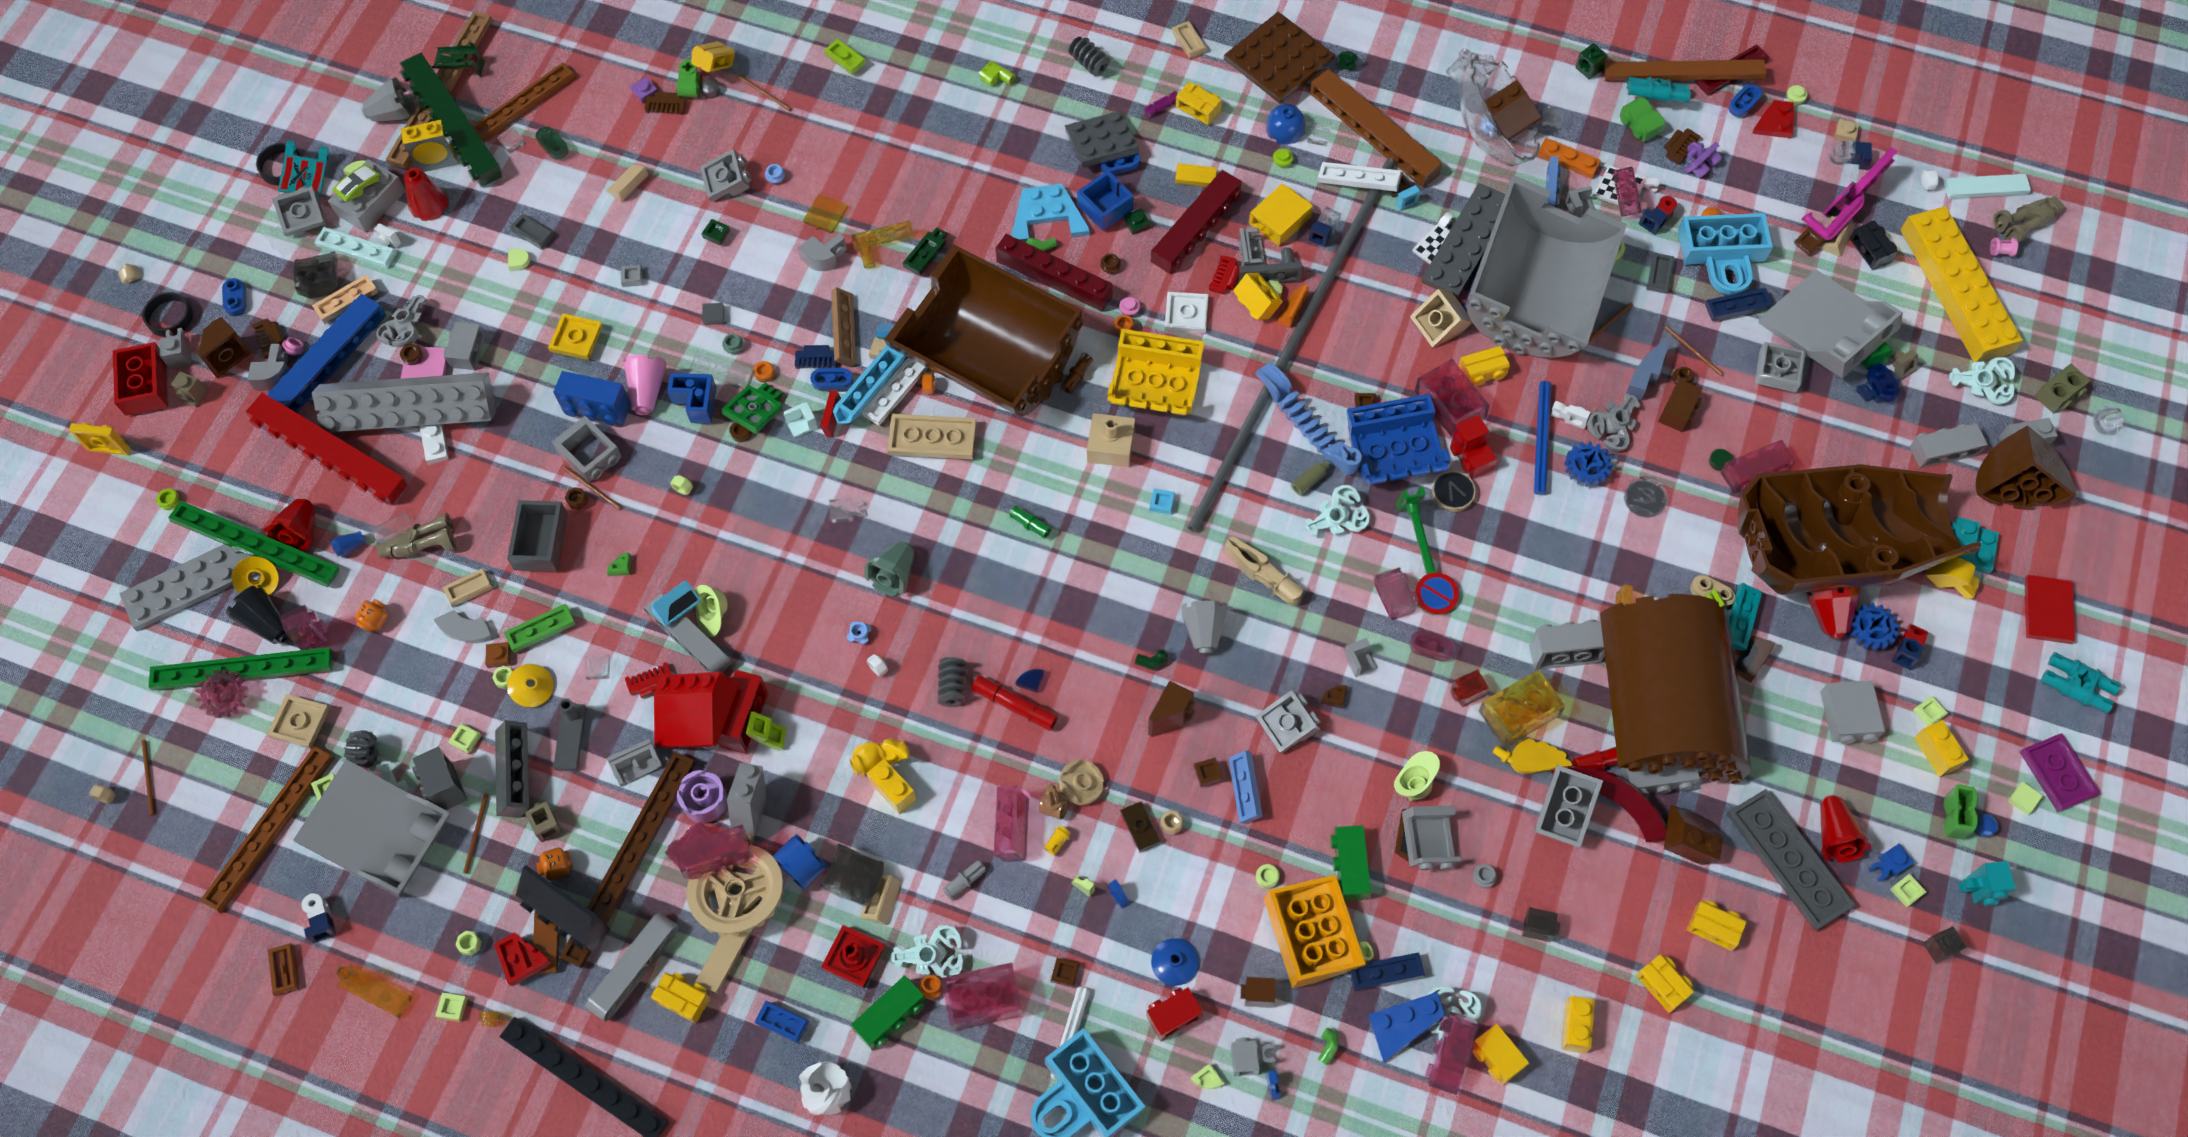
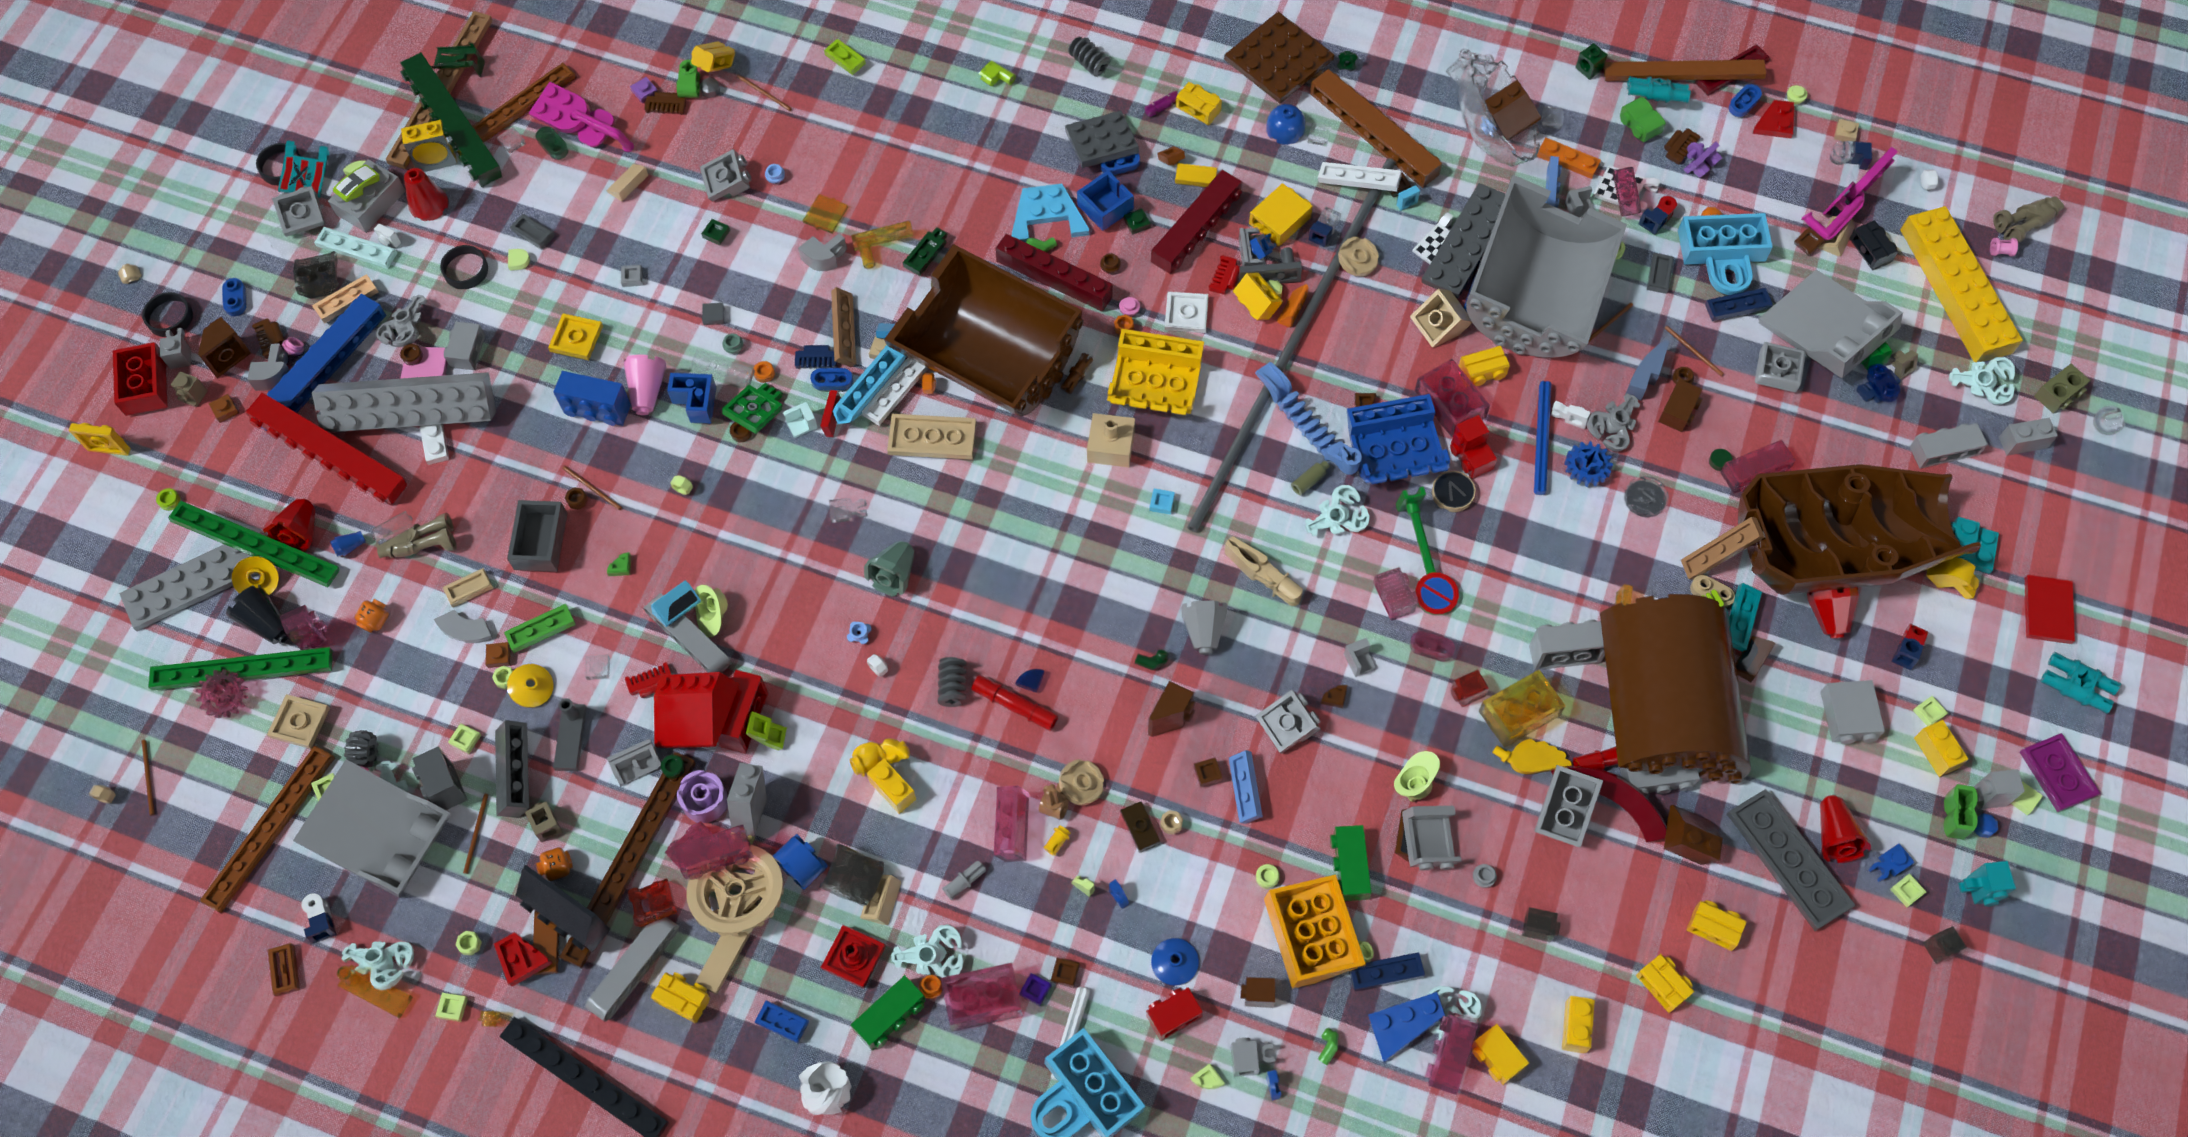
light grey cone [362,77,414,122] -> none
light grey window [552,416,622,483] -> none
green pin [1009,505,1052,539] -> none
tan tile [1172,21,1207,59] -> none
lime plate [1273,149,1293,168] -> none
blue gear [1850,603,1900,651] -> none
light aqua tile [1944,174,2031,199] -> none
reddish brown brick [1976,425,2077,509] -> none
none -> dark orange plate [209,394,239,423]
none -> light aqua animal [341,941,414,990]
none -> black tyre [440,245,488,289]
none -> dark pink plate [528,82,634,152]
none -> clear red plate [627,878,677,927]
none -> dark green tile [661,755,685,779]
none -> dark purple tile [1019,973,1052,1006]
none -> dark orange plate [1157,146,1185,165]
none -> blue plate [1250,233,1277,259]
none -> tan tile [1338,237,1379,277]
none -> medium nougat plate [1681,517,1765,580]
none -> light grey brick [1974,769,2025,809]

